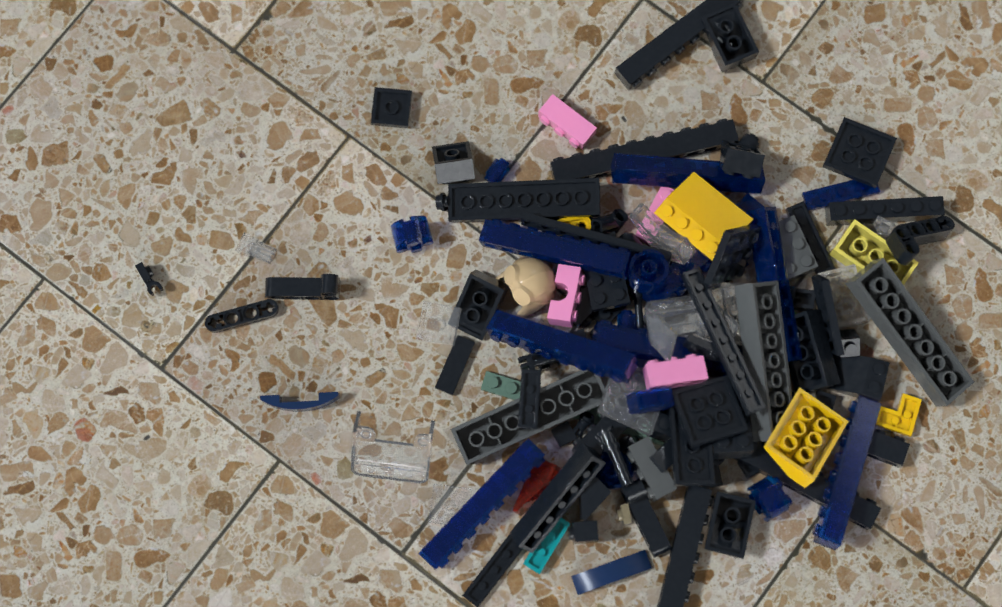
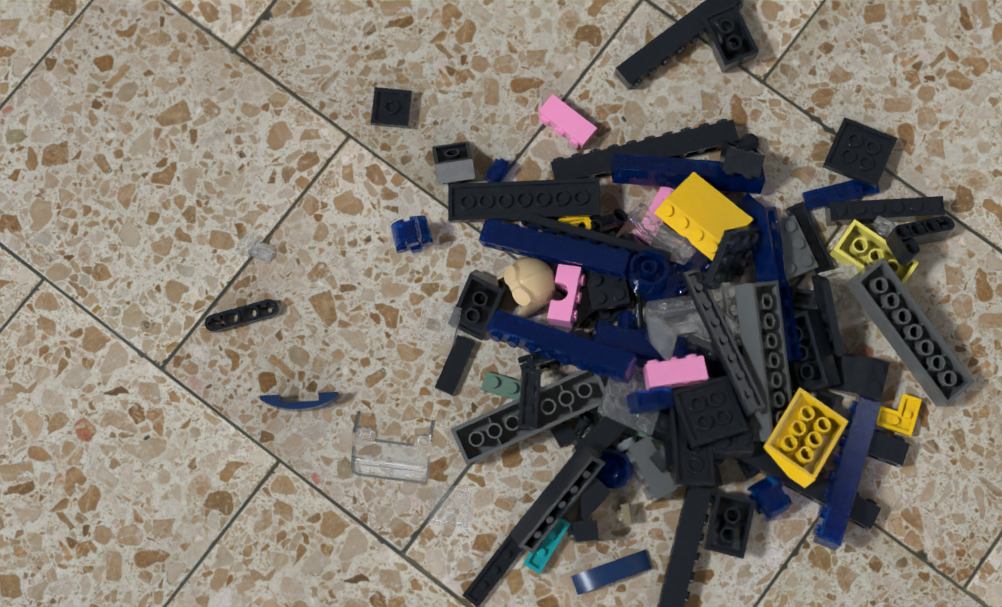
black plate [135,262,163,296] -> none
black beam [265,274,340,300] -> none
clear blue brick [418,438,545,570] -> none
black plate [435,192,448,211] -> none
clear red slope [512,457,561,516] -> none
black pin [597,426,634,488] -> none
black beam [620,478,672,558] -> none
black brick [840,329,860,357] -> none

